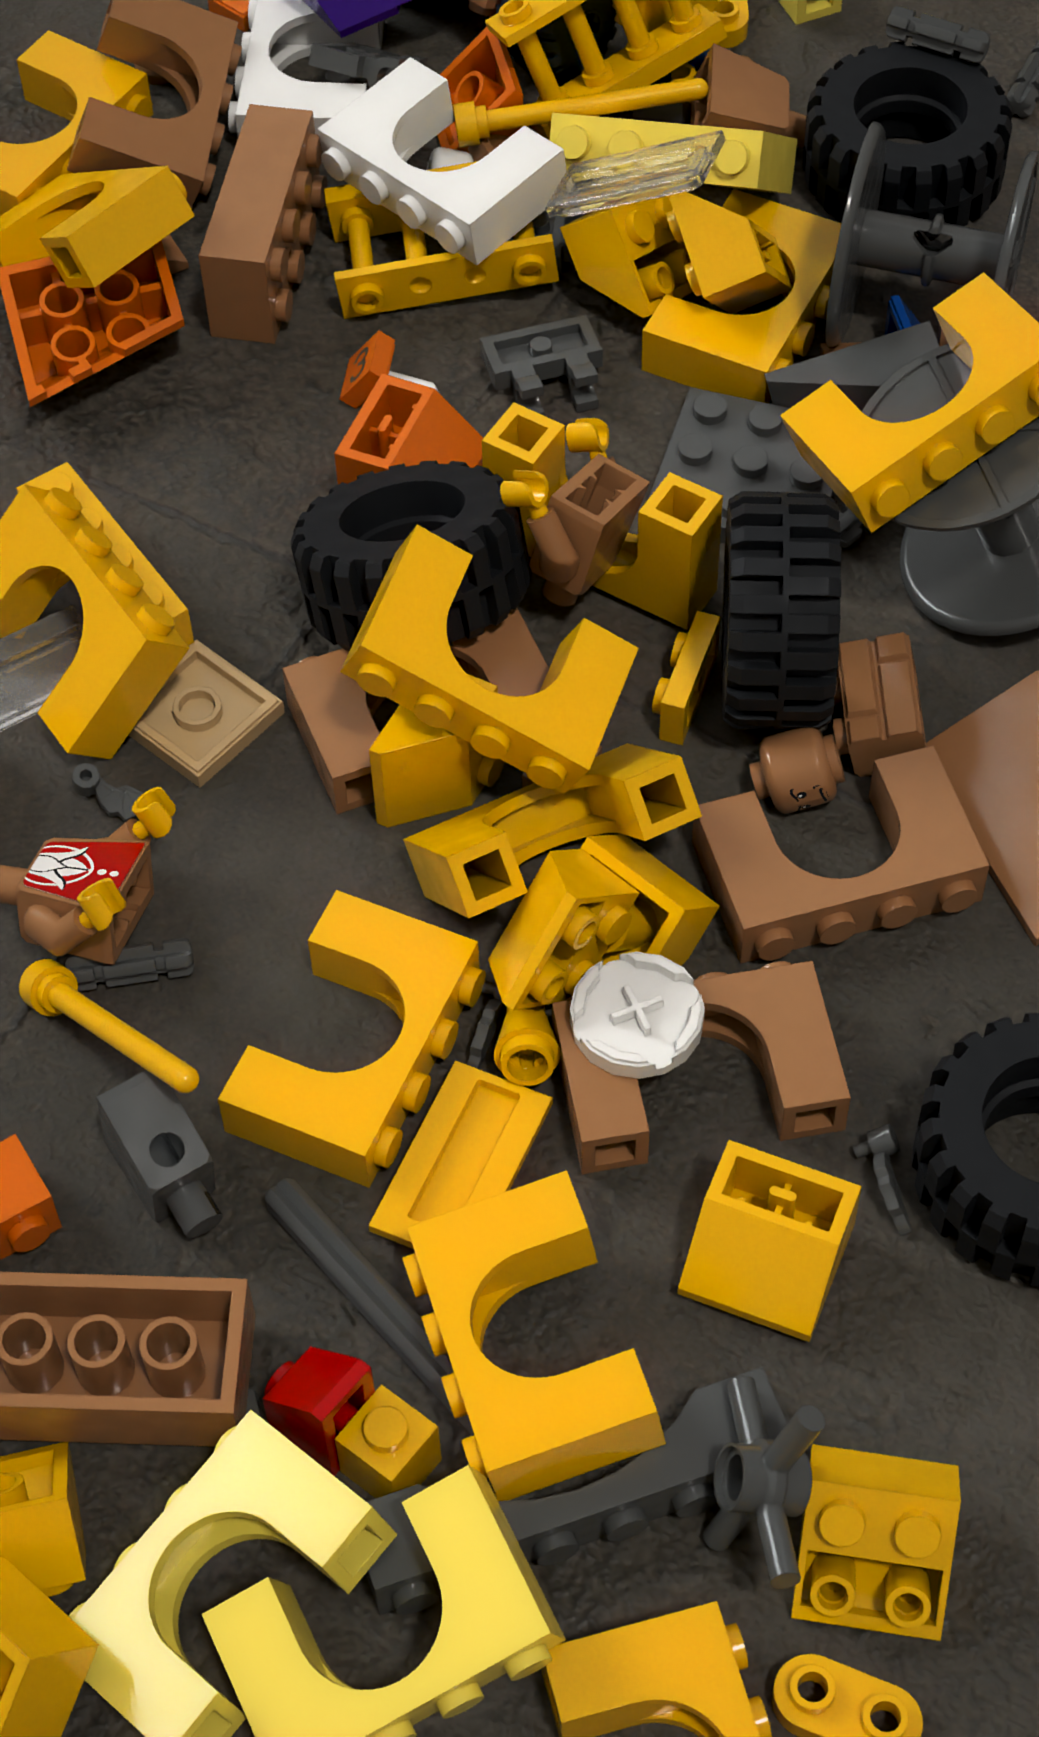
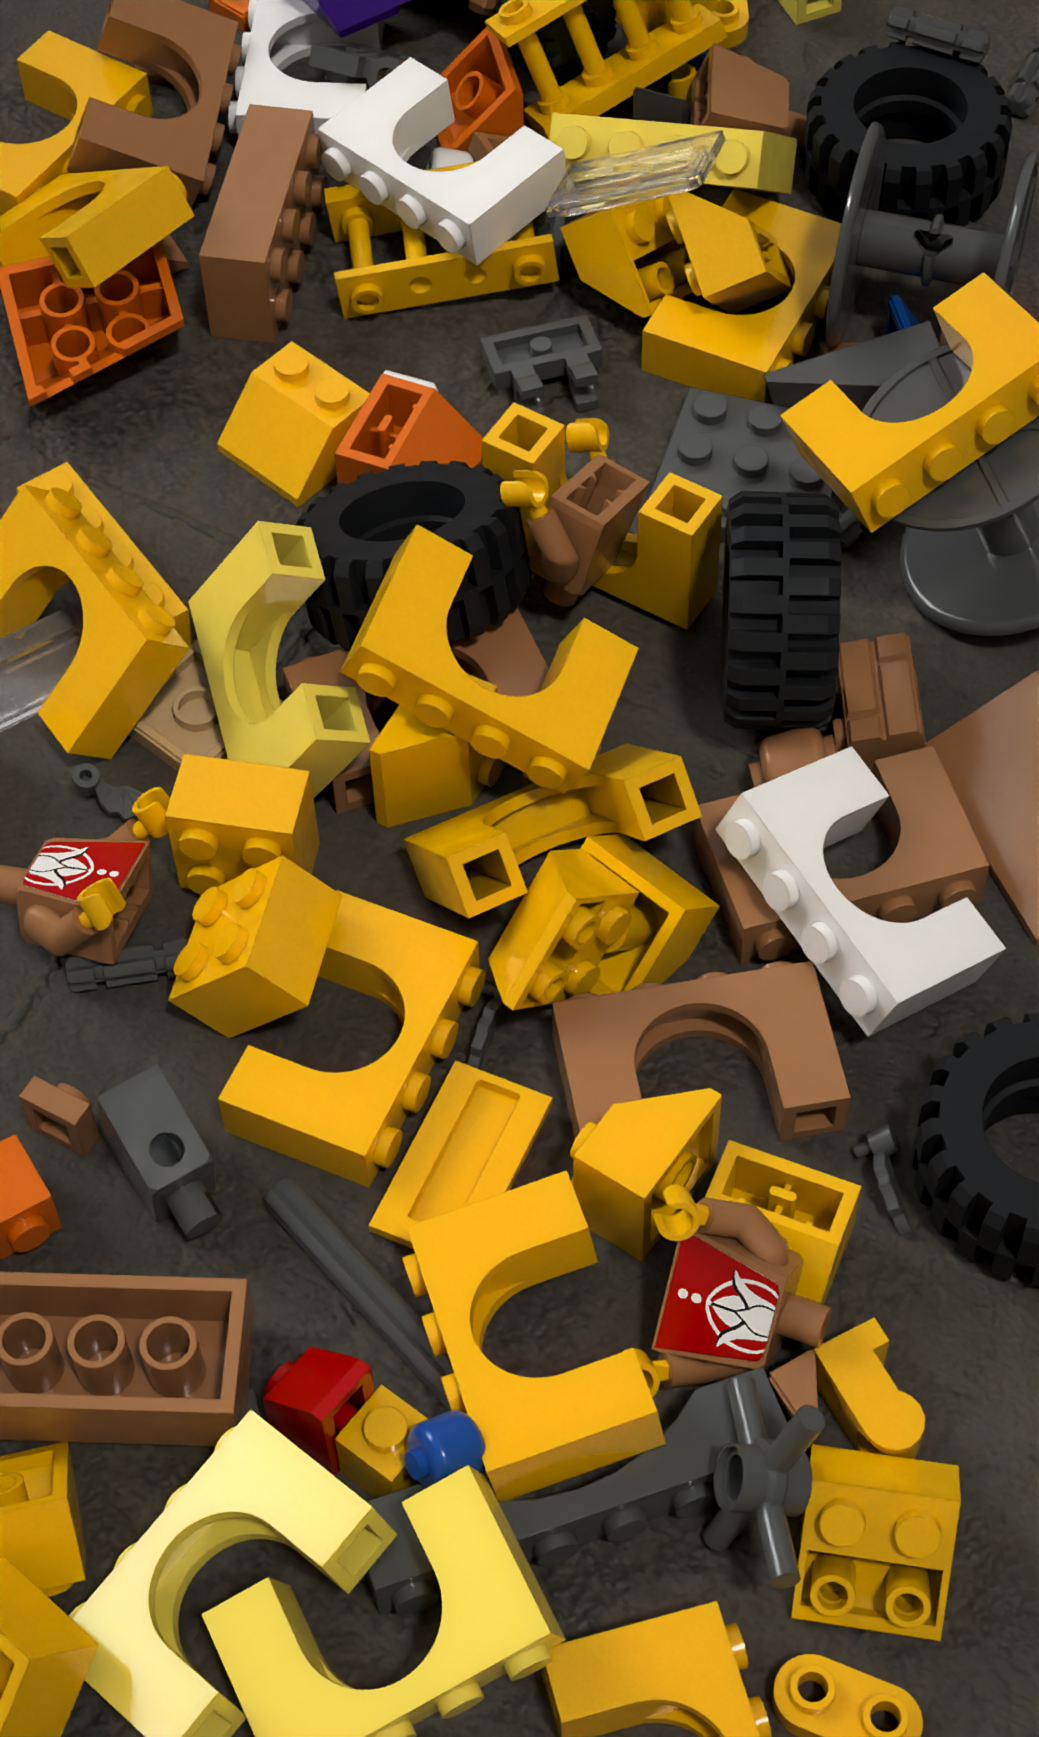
yellow piece [19,959,199,1093] -> none
orange tile [339,330,395,409] -> none
yellow piece [453,78,709,148] -> none
yellow cone [494,1005,561,1086] -> none
white tile [570,951,705,1079] -> none
yellow plate [652,611,720,746] -> none
none -> medium nougat plate [19,1075,100,1157]
none -> yellow brick [165,753,320,895]
none -> yellow brick [168,855,343,1039]
none -> light yellow arch [188,521,371,798]
none -> yellow slope [217,341,370,507]
none -> blue piece [404,1410,486,1488]
none -> yellow slope [570,1088,722,1262]
none -> torso [623,1184,832,1398]
none -> white arch [715,746,1006,1037]
none -> medium nougat slope [768,1350,818,1457]
none -> yellow leg [813,1317,925,1459]

